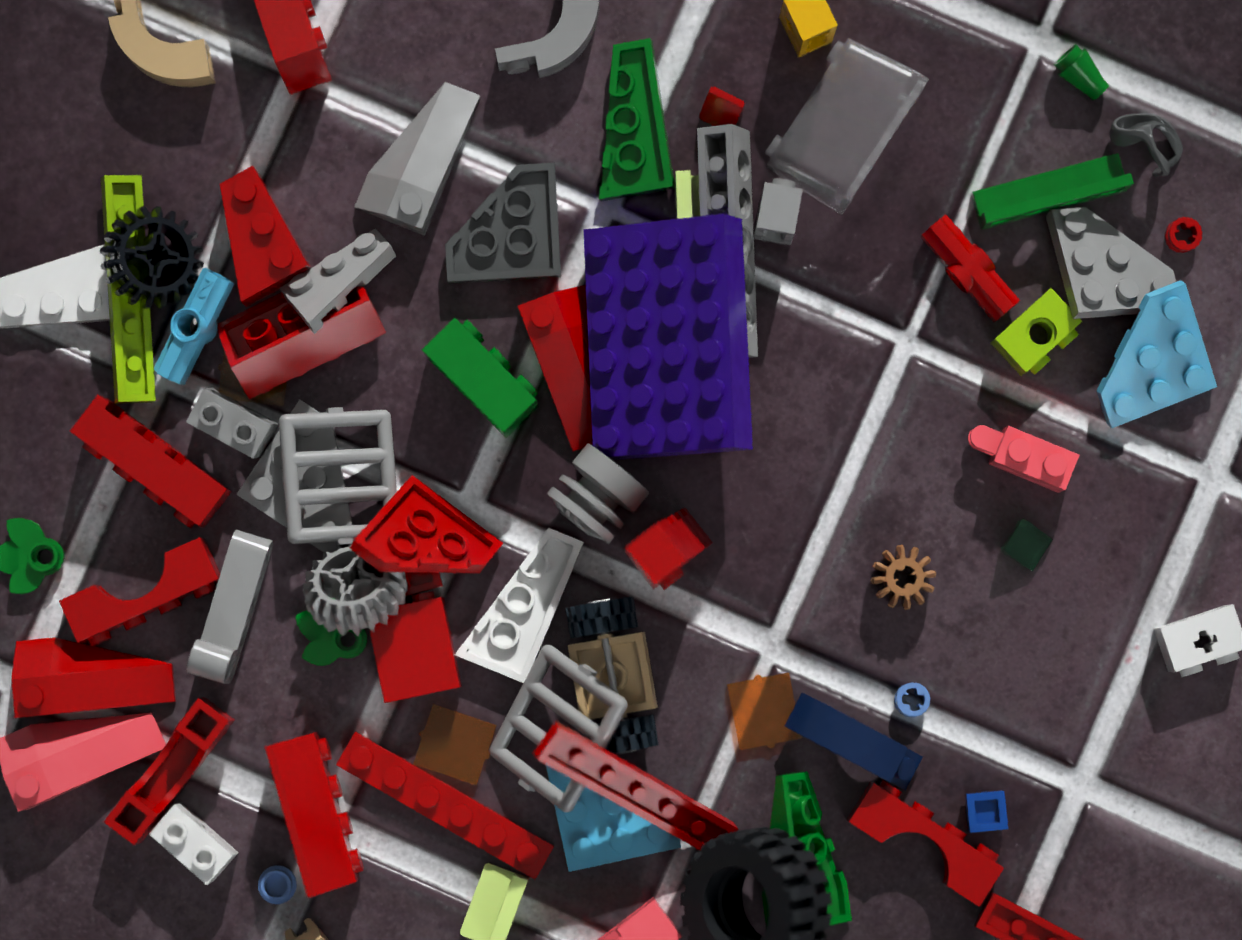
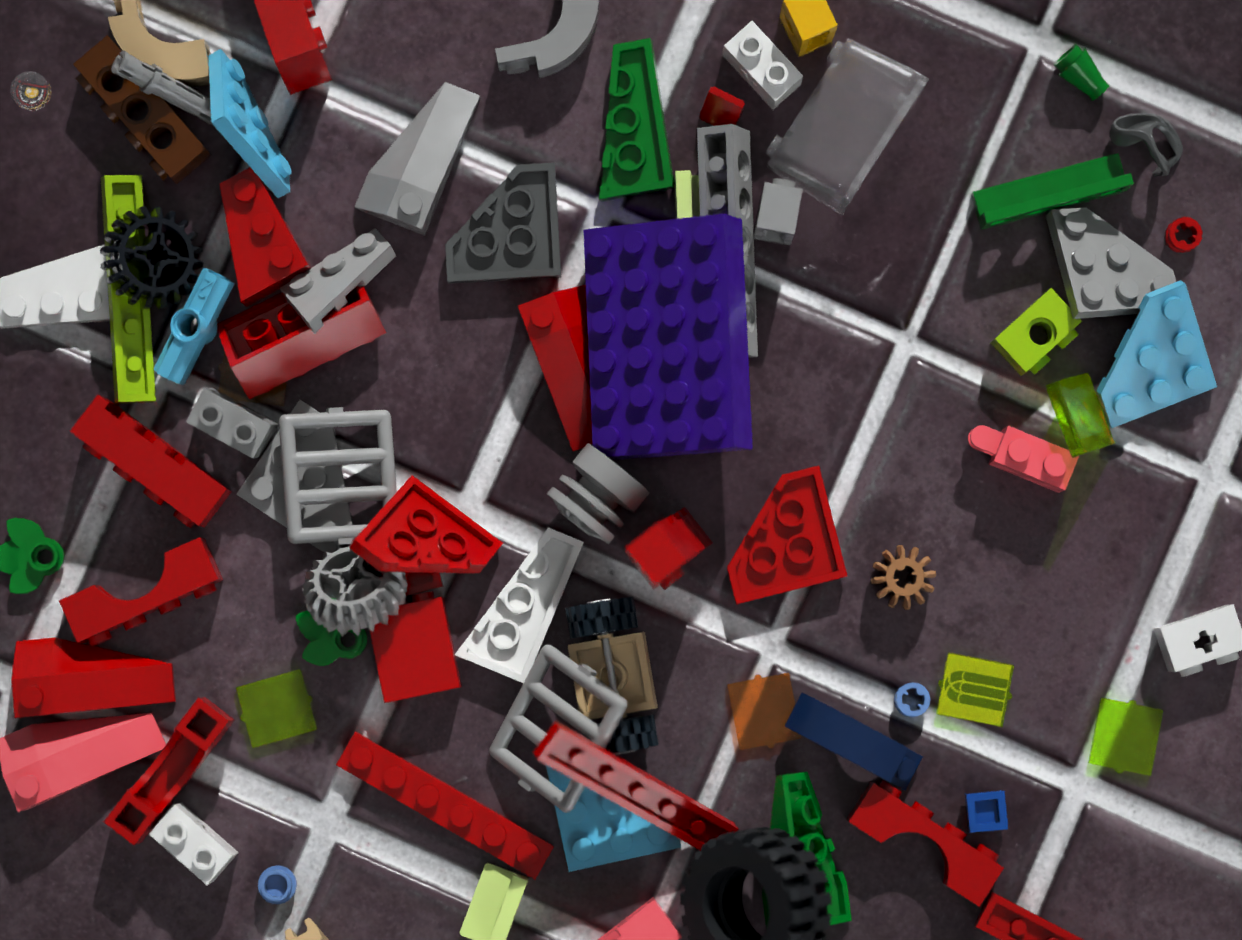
light grey beam [186,530,273,684] -> none
red slope [265,732,364,898] -> none
clear orange piece [413,704,497,785] -> none
green brick [422,318,539,438] -> none
red piece [920,215,1020,323] -> none
clear green slope [1000,518,1053,572] -> none
none -> clear tile [11,71,51,111]
none -> reddish brown brick [73,35,211,184]
none -> light grey pin [112,51,212,124]
none -> medium azure plate [208,49,292,198]
none -> clear neon green piece [236,669,318,748]
none -> white brick [722,21,803,110]
none -> red plate [727,465,847,605]
none -> clear neon green piece [936,652,1014,727]
none -> clear neon green tile [1046,372,1115,458]
none -> clear neon green piece [1088,697,1164,776]

